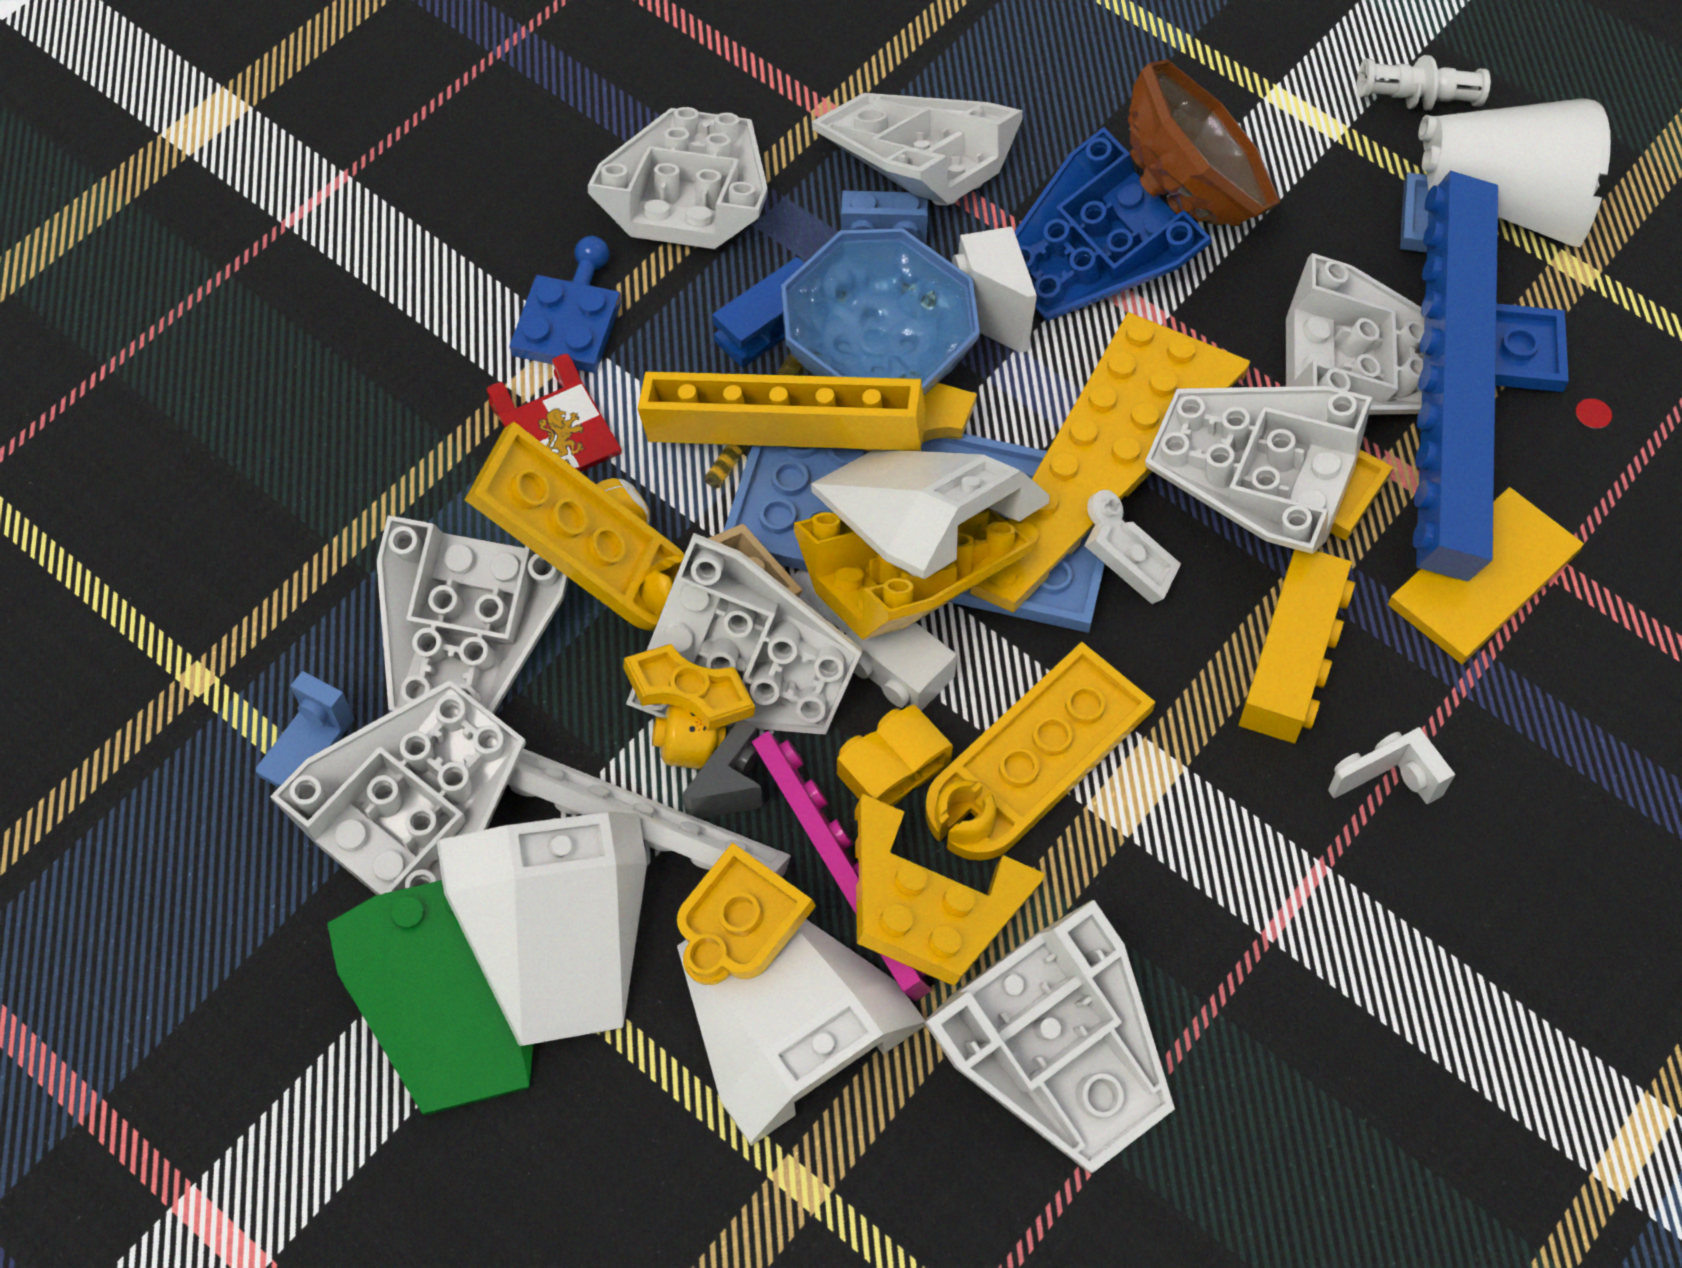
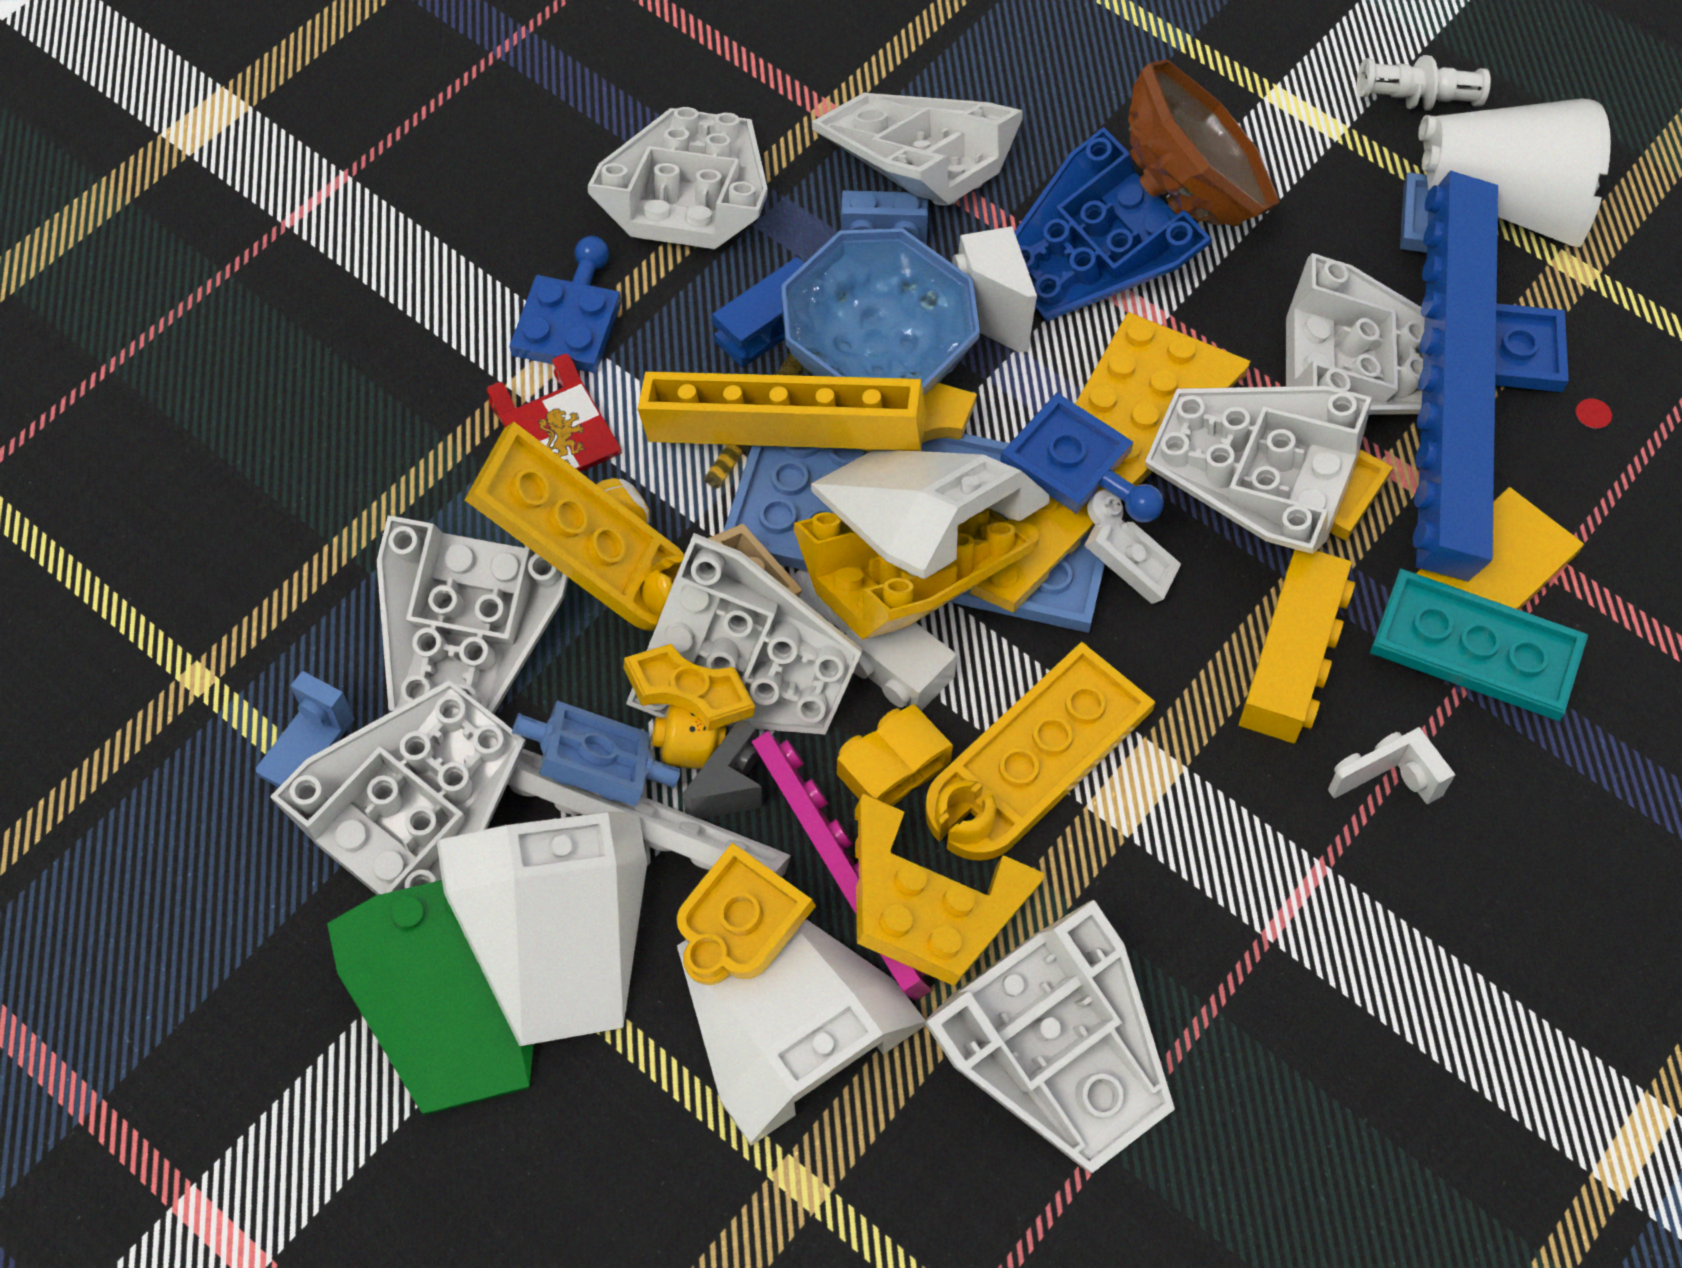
none -> medium blue plate [512,701,681,807]
none -> blue plate [1000,392,1164,522]
none -> teal tile [1370,568,1588,722]

